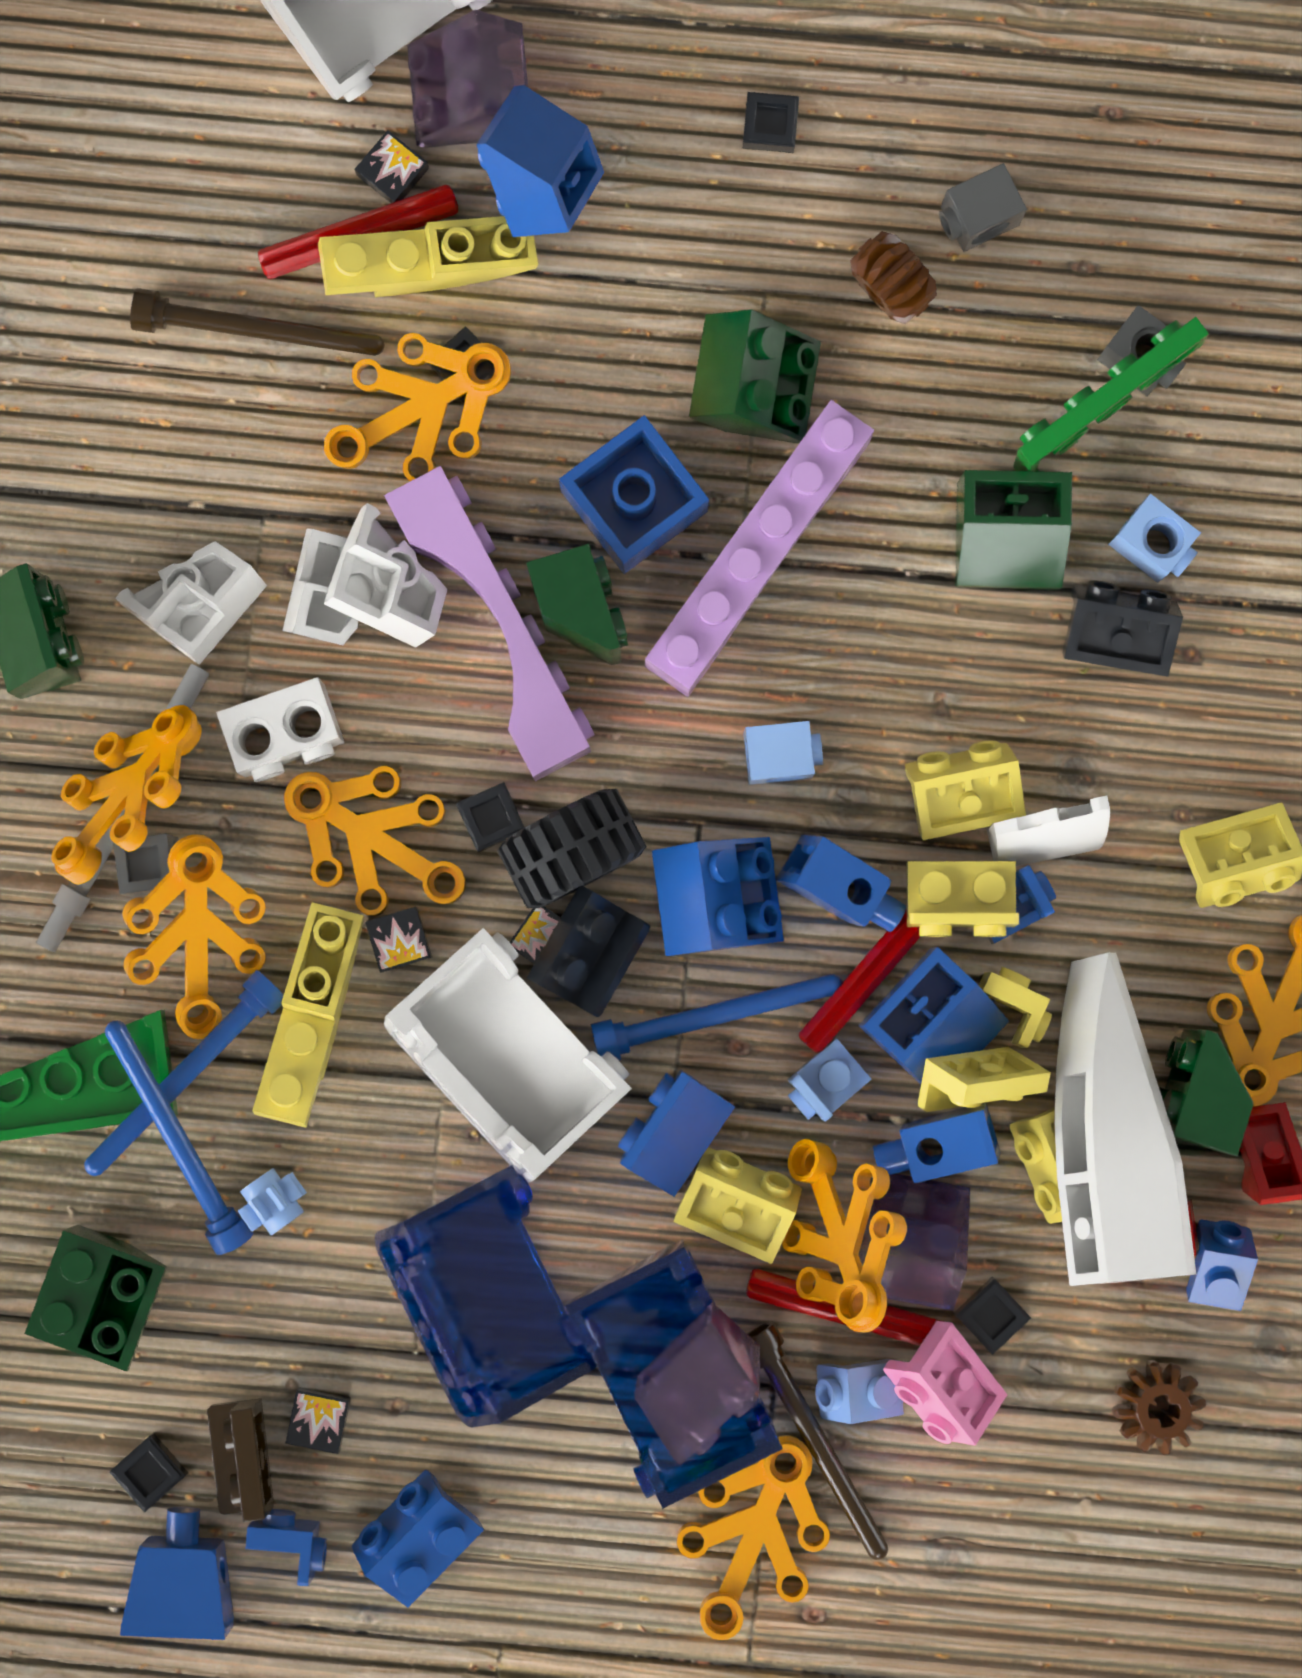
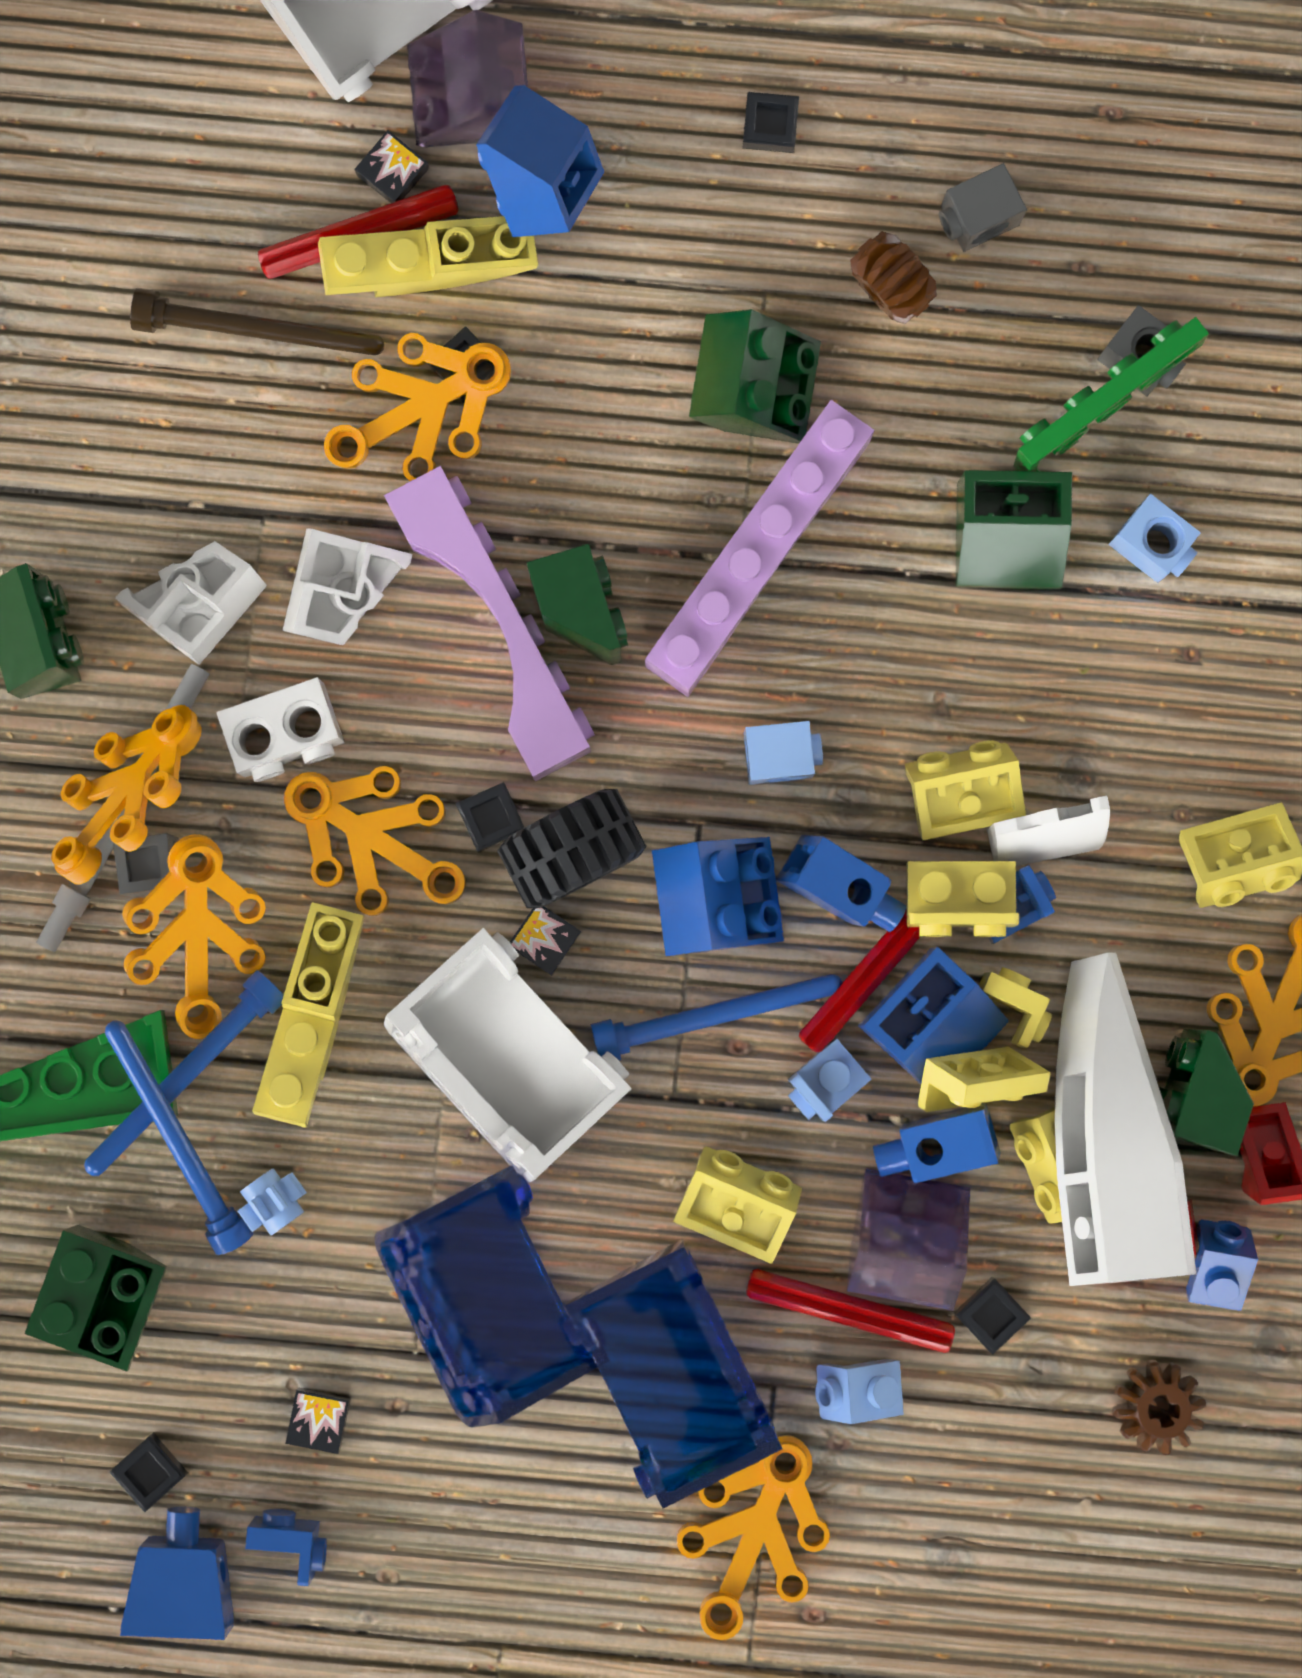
dark brown bracket [207,1398,274,1522] -> none
white slope [324,503,447,648] -> none
blue bracket [352,1470,484,1608] -> none
tile [365,906,433,973] -> none
black bracket [527,885,651,1017] -> none
blue brick [559,415,709,574] -> none
blue slope [617,1069,735,1197] -> none
clear purple slope [634,1302,760,1465] -> none
dark brown piece [737,1321,888,1560] -> none
light orange plant [782,1139,907,1333] -> none
bright pink bracket [883,1321,1007,1445] -> none
black bracket [1062,580,1183,677] -> none

